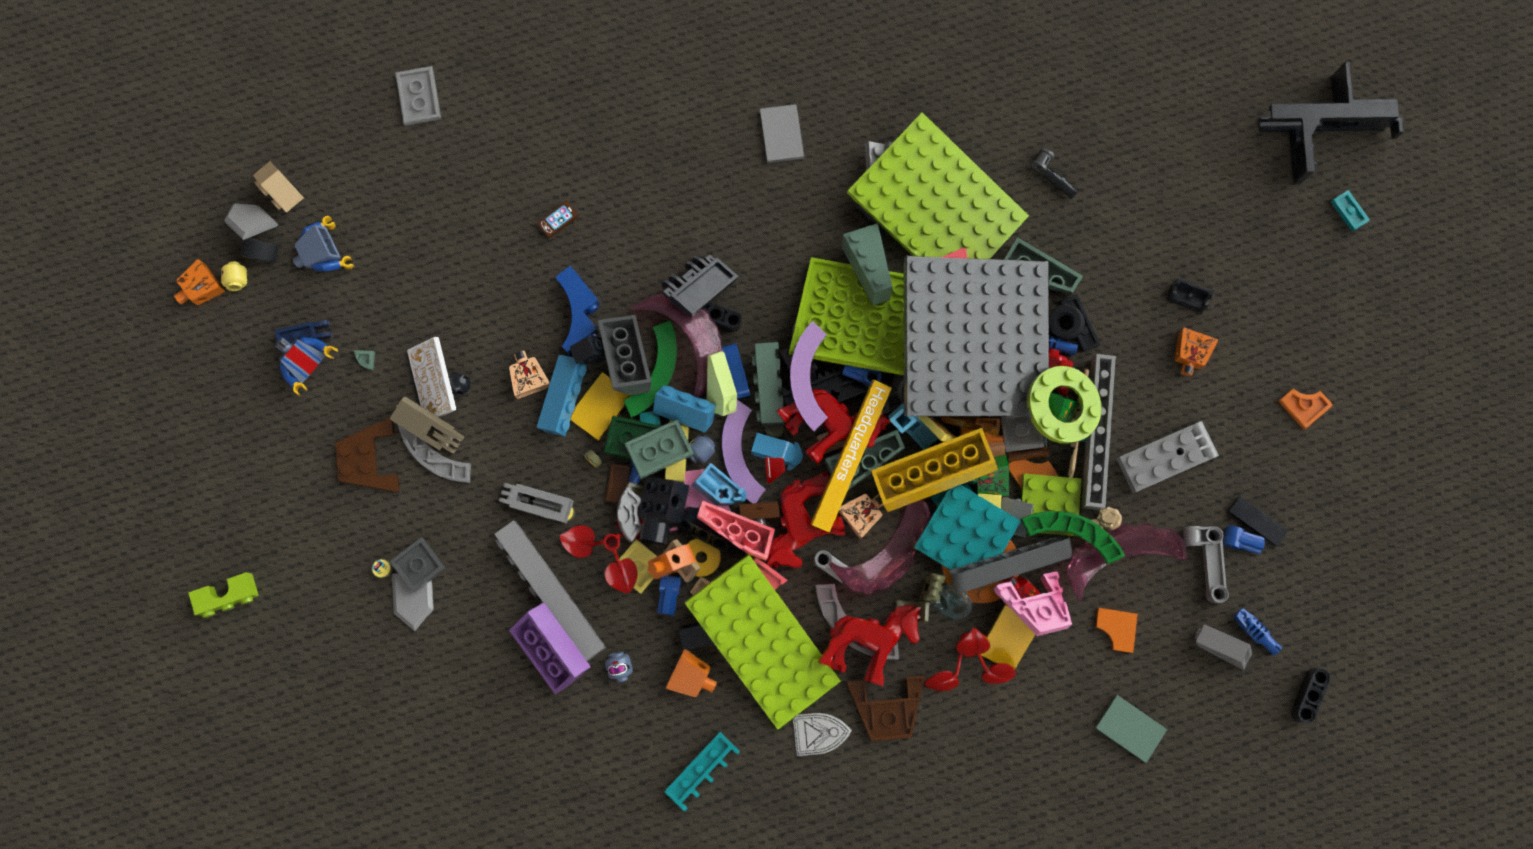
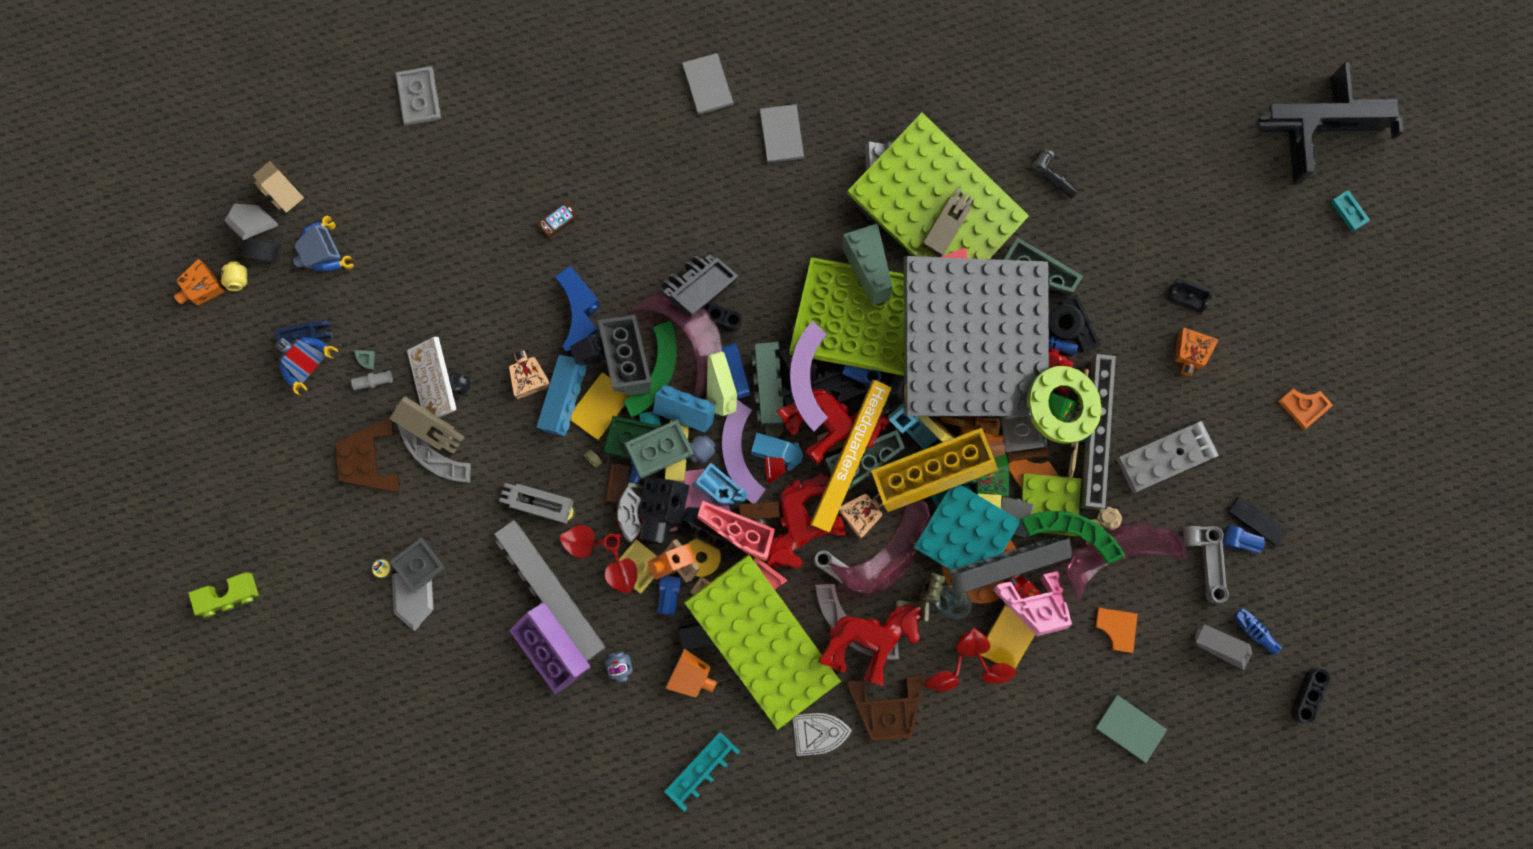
none -> light grey pin [351,370,393,390]
none -> light grey tile [683,53,733,115]
none -> dark tan hinge [921,188,974,257]

